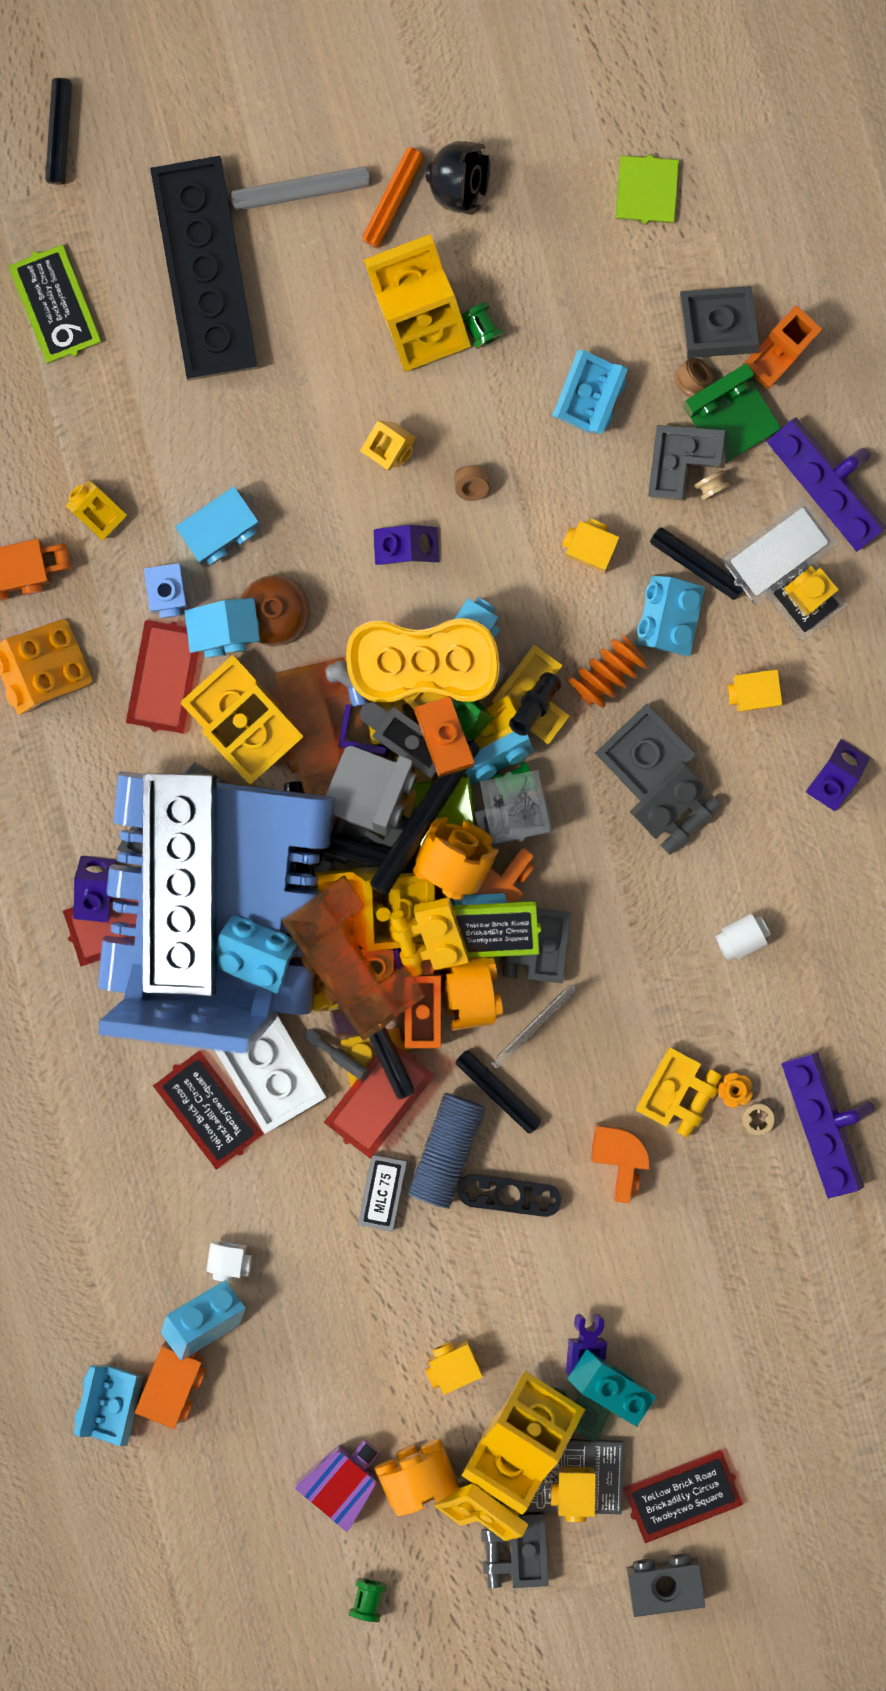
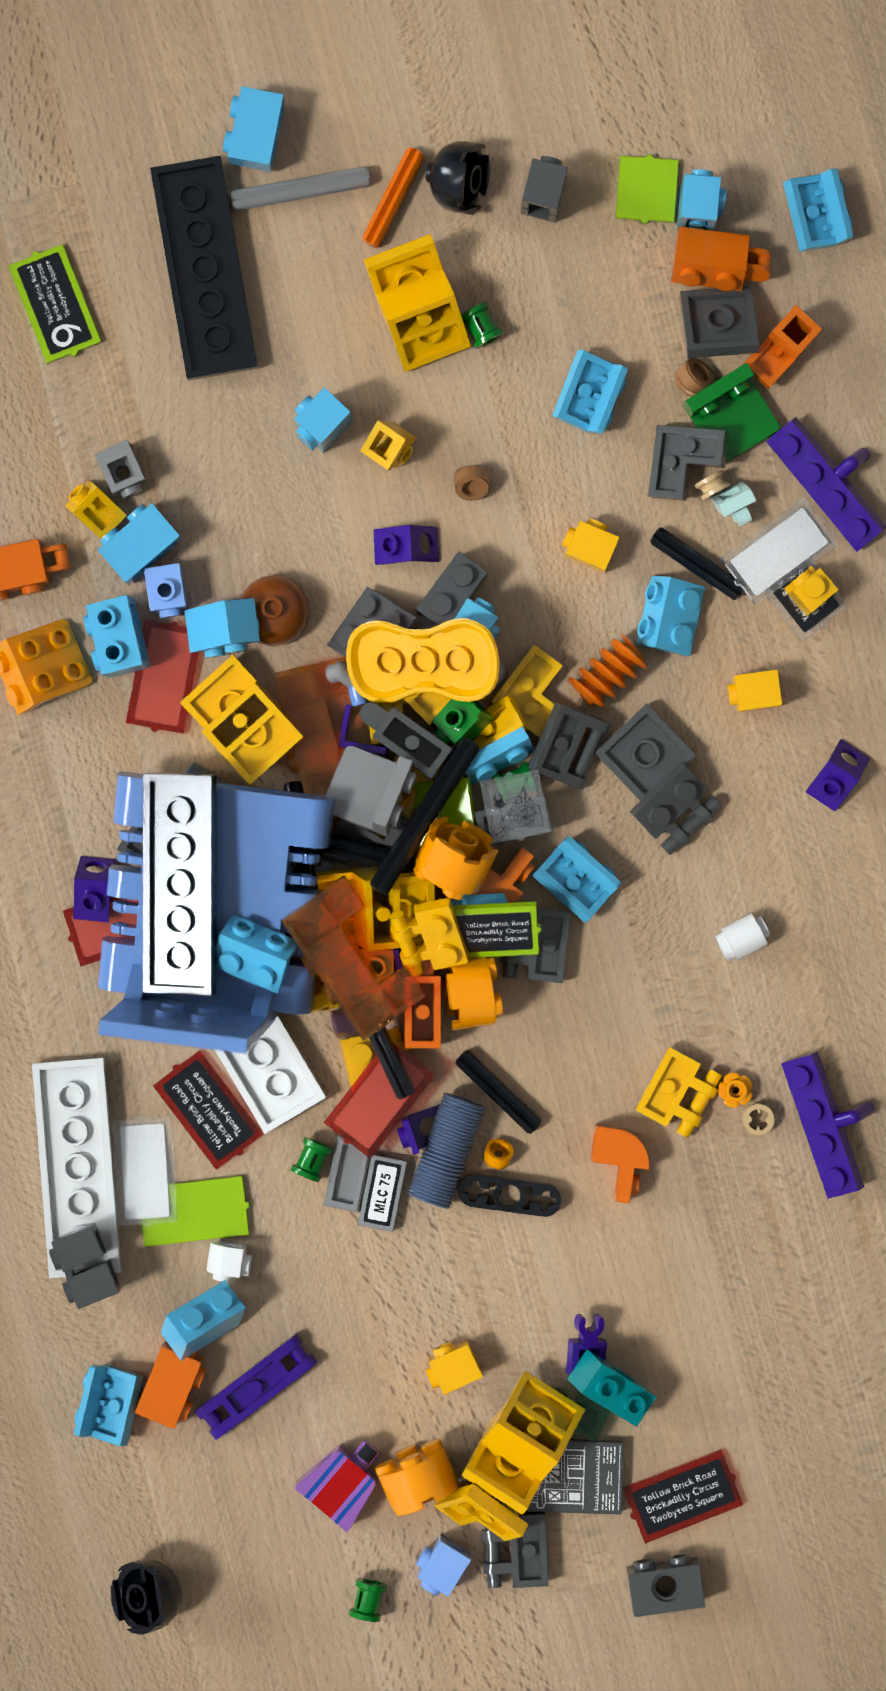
black axle [45,78,72,185] -> none
medium azure brick [175,487,260,566] -> none
dark grey piece [304,1029,371,1081] -> none
orange plate [414,696,475,777] -> none
clear piece [491,984,576,1068] -> none
black pin [509,672,561,736] -> none
yellow brick [551,1467,596,1522] -> none
none -> white plate [32,1057,122,1278]
none -> dark grey piece [49,1223,122,1309]
none -> medium azure brick [83,595,151,678]
none -> light grey brick [94,440,147,499]
none -> medium azure brick [98,504,183,586]
none -> black cylinder [111,1560,182,1635]
none -> clear piece [112,1115,177,1228]
none -> lime piece [138,1176,250,1247]
none -> dark purple plate [194,1333,318,1440]
none -> medium azure brick [223,86,285,172]
none -> green bush [290,1137,334,1182]
none -> medium azure brick [294,388,353,452]
none -> light grey tile [323,1135,372,1213]
none -> dark grey plate [327,586,423,658]
none -> dark purple bracket [397,1105,440,1155]
none -> dark grey brick [416,551,488,630]
none -> light blue brick [416,1534,471,1597]
none -> light orange hinge [484,1138,514,1170]
none -> dark grey piece [521,156,568,223]
none -> dark grey plate [527,702,611,790]
none -> medium azure bracket [532,836,621,923]
none -> orange brick [671,226,772,291]
none -> medium azure brick [676,170,726,231]
none -> light aqua tile [711,481,756,526]
none -> medium azure bracket [783,168,853,252]

